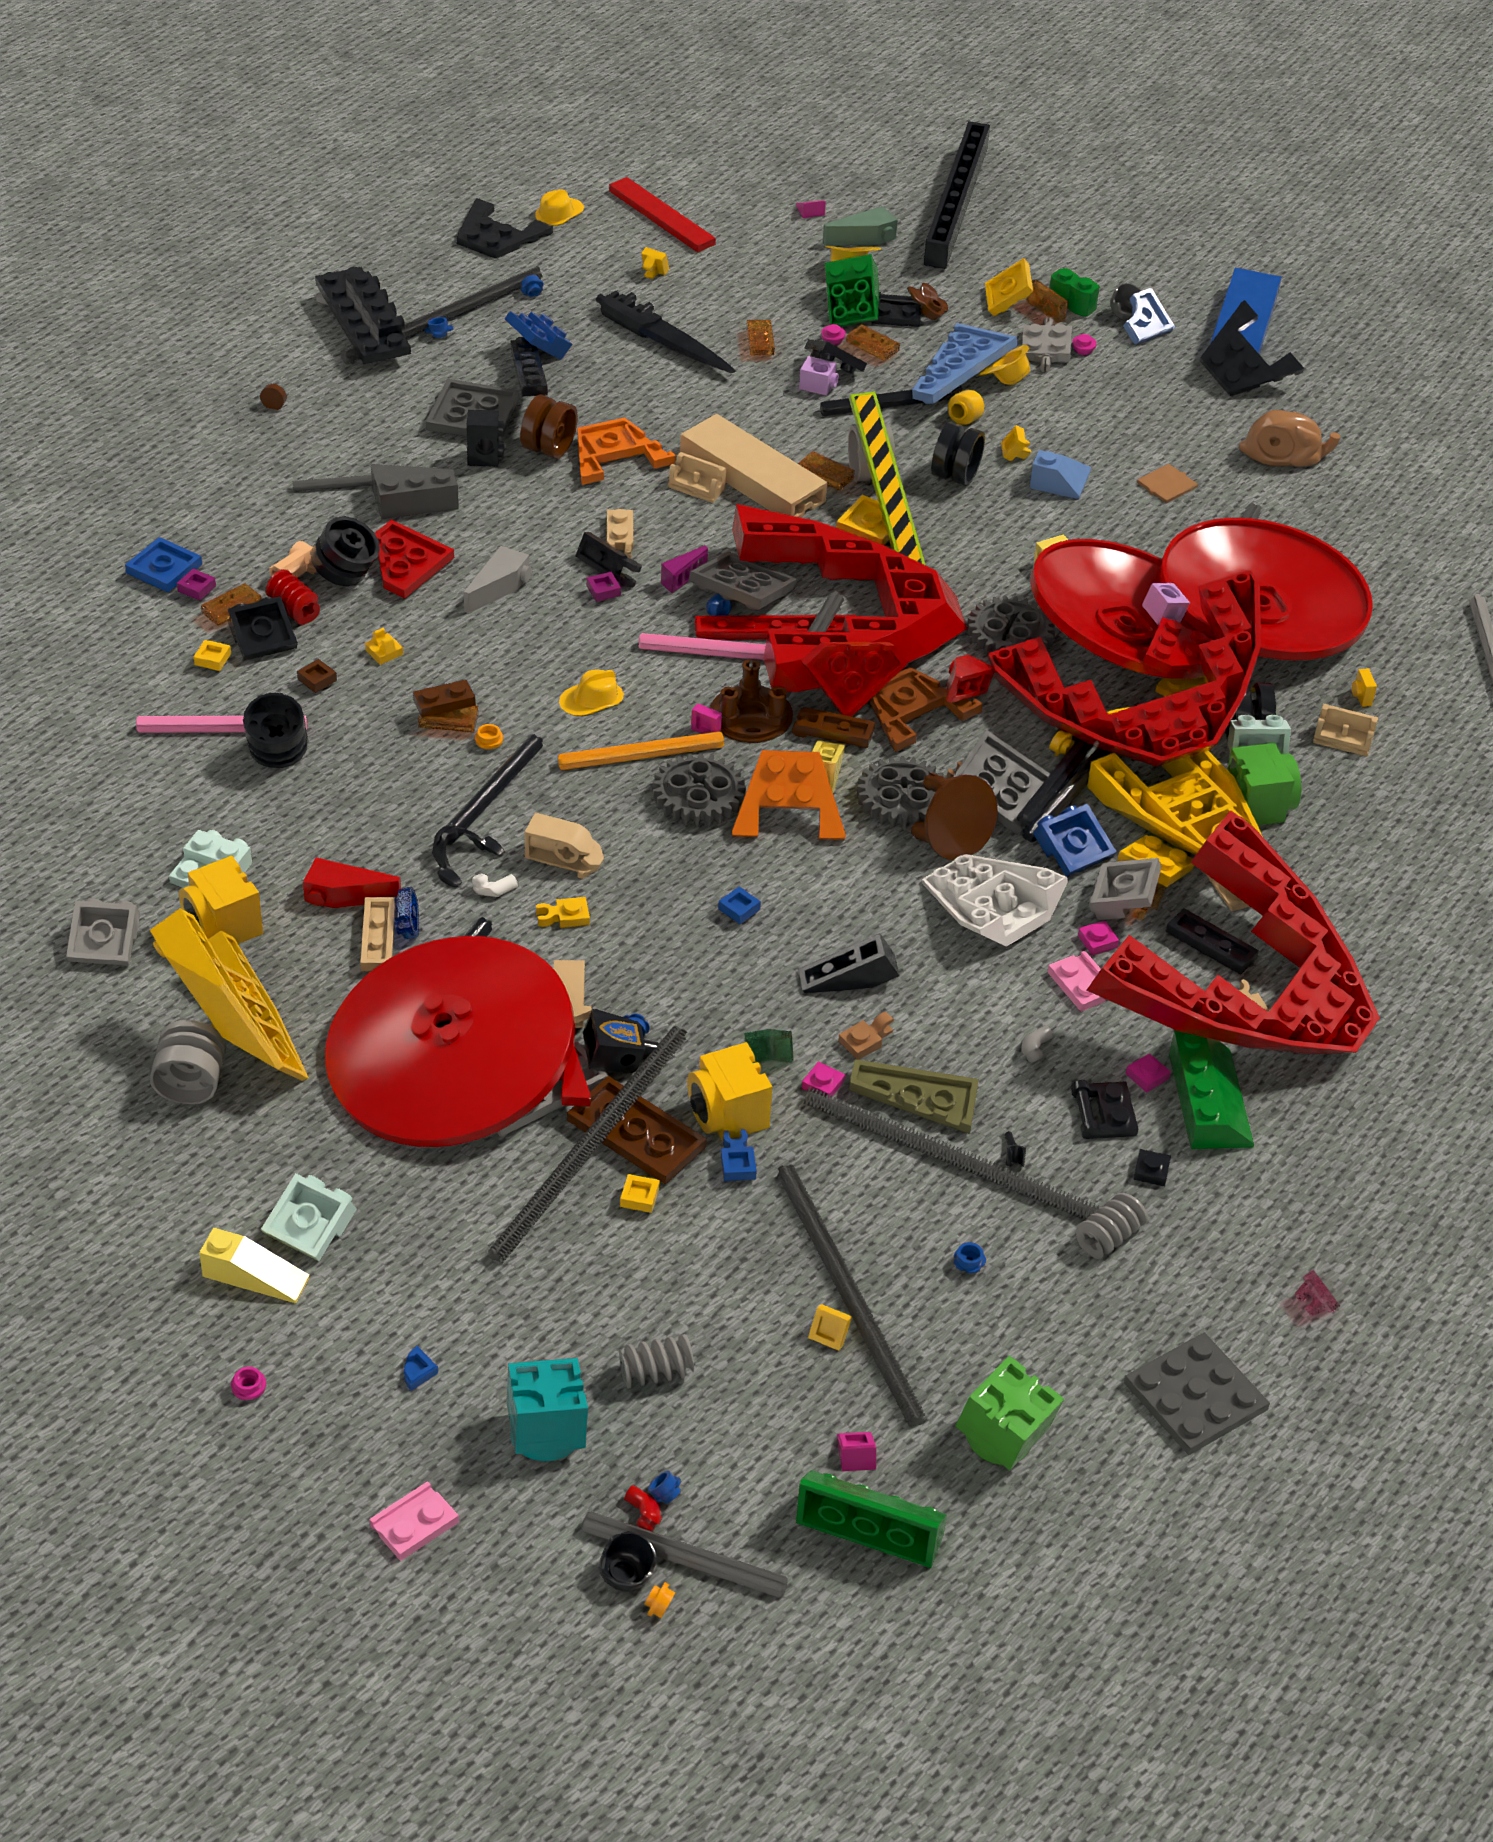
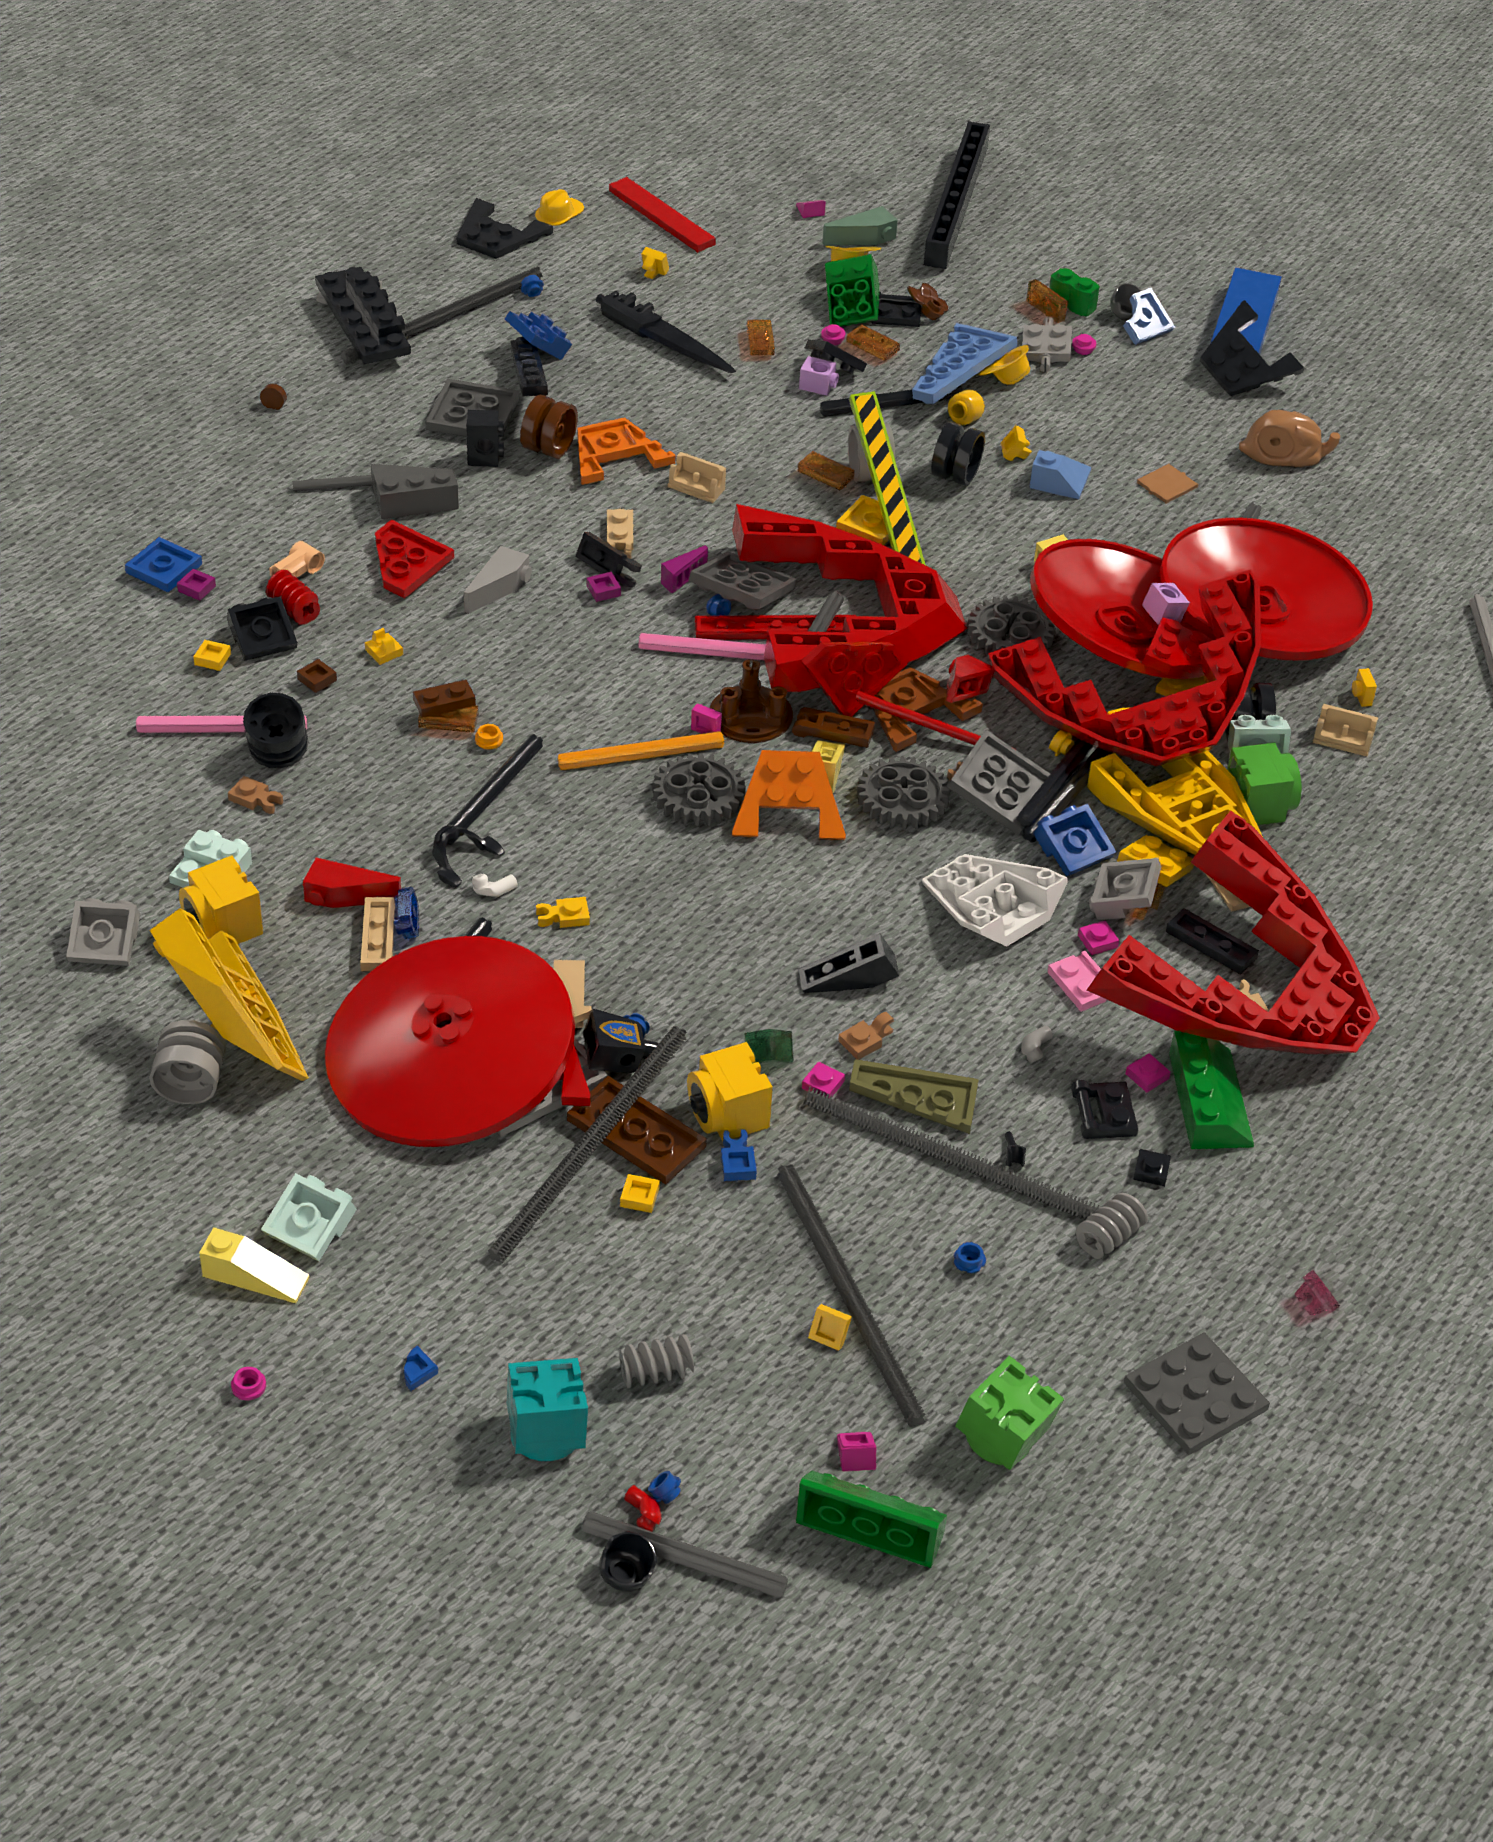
clear orange plate [201,583,262,626] -> none
black wheel [310,516,380,587] -> none
bright pink plate [369,1481,459,1561] -> none
blue plate [424,317,453,338] -> none
tan piece [525,812,604,879] -> none
yellow piece [559,669,624,716] -> none
light orange plate [644,1582,676,1618] -> none
tan brick [680,414,827,517] -> none
blue plate [718,886,761,924] -> none
reddish brown piece [911,773,998,861] -> none
yellow plate [985,258,1033,316] -> none
none -> medium nougat plate [228,776,283,814]
none -> red bar [855,691,1016,750]

